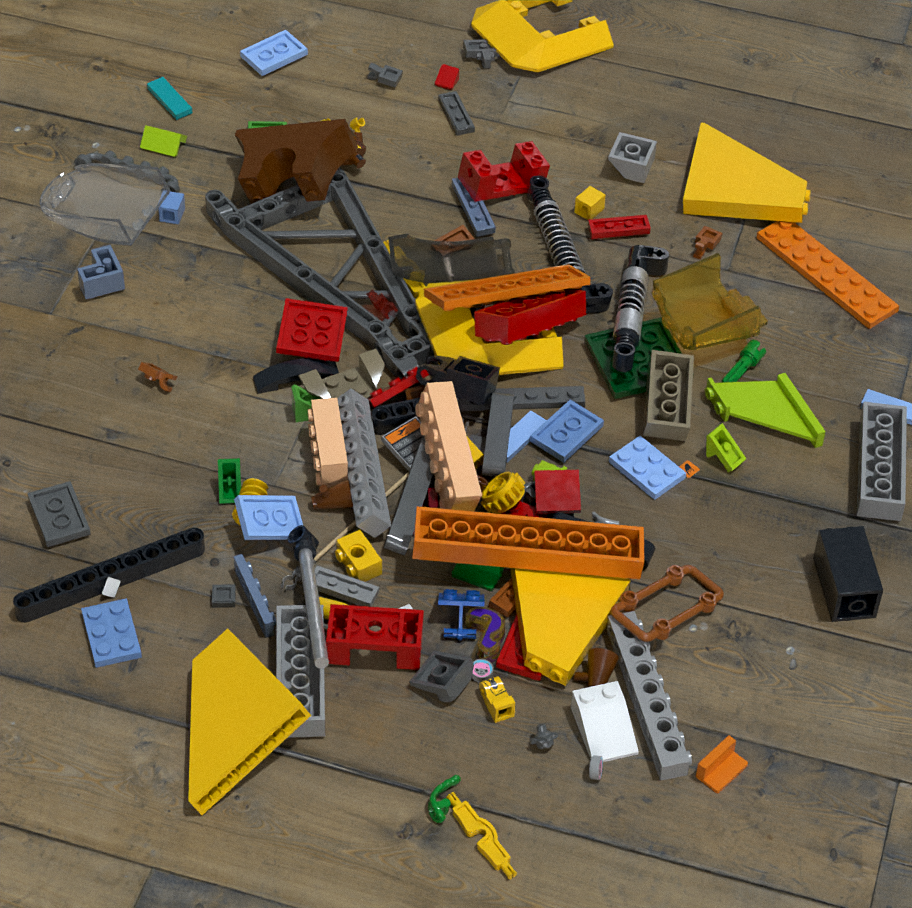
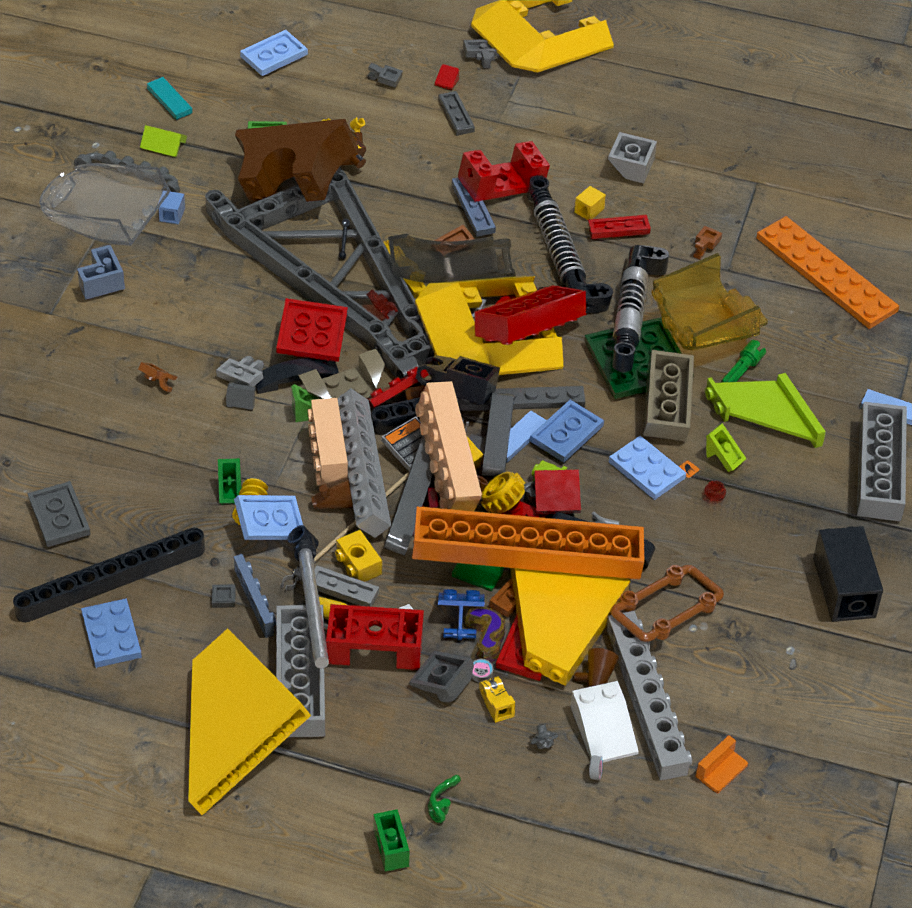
white sticker [102,577,120,598] -> none
orange plate [424,264,590,311] -> none
yellow piece [446,792,517,880] -> none
yellow slope [683,123,811,223] -> none
none -> light grey hinge [216,356,264,387]
none -> dark grey tile [226,382,256,410]
none -> black hinge [339,219,350,259]
none -> green brick [373,809,410,872]
none -> clear red plate [704,481,726,501]

